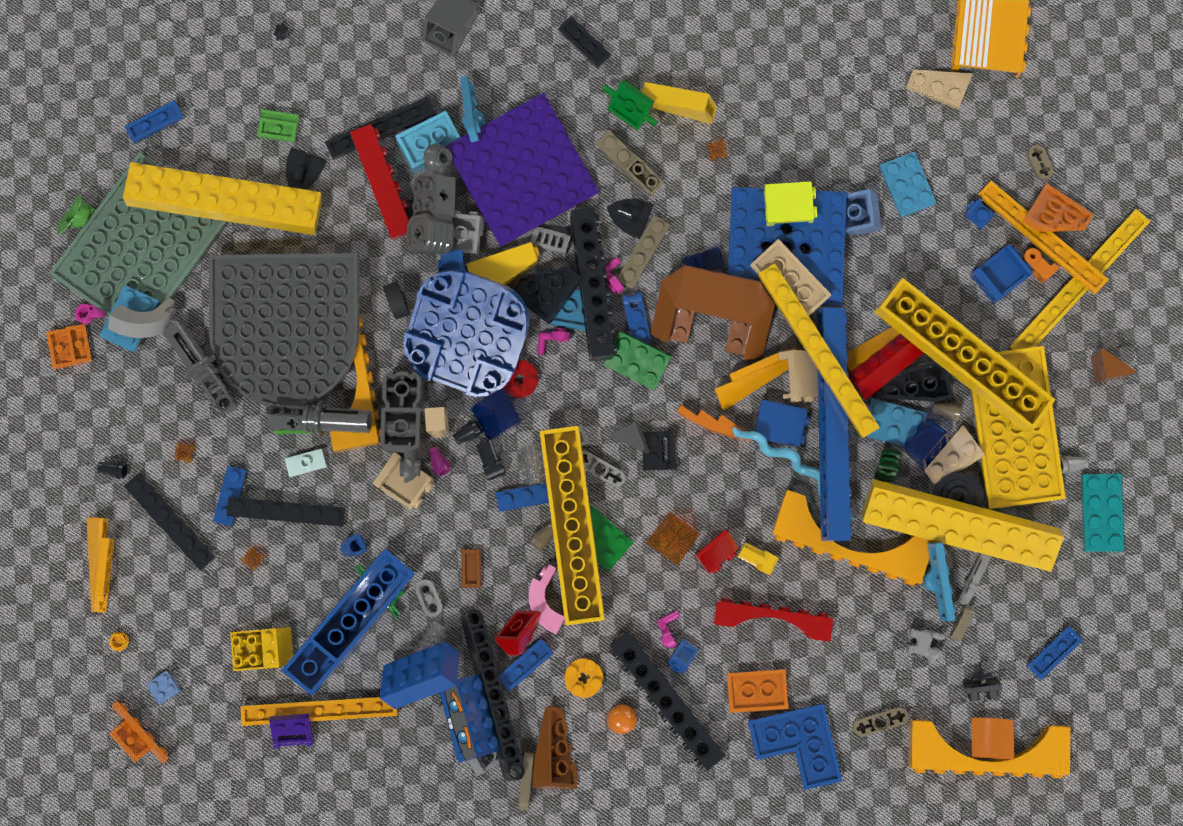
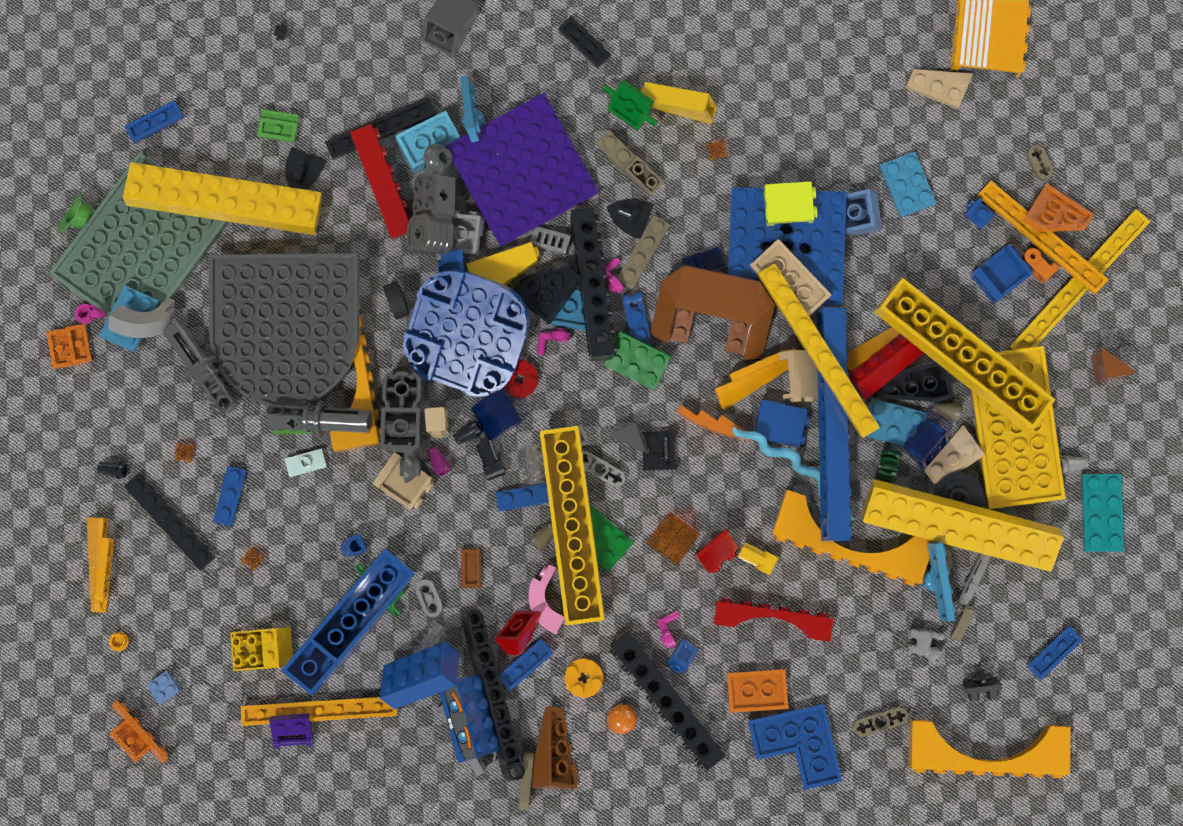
black plate [226,497,345,527] -> none
orange slope [972,718,1015,760] -> none

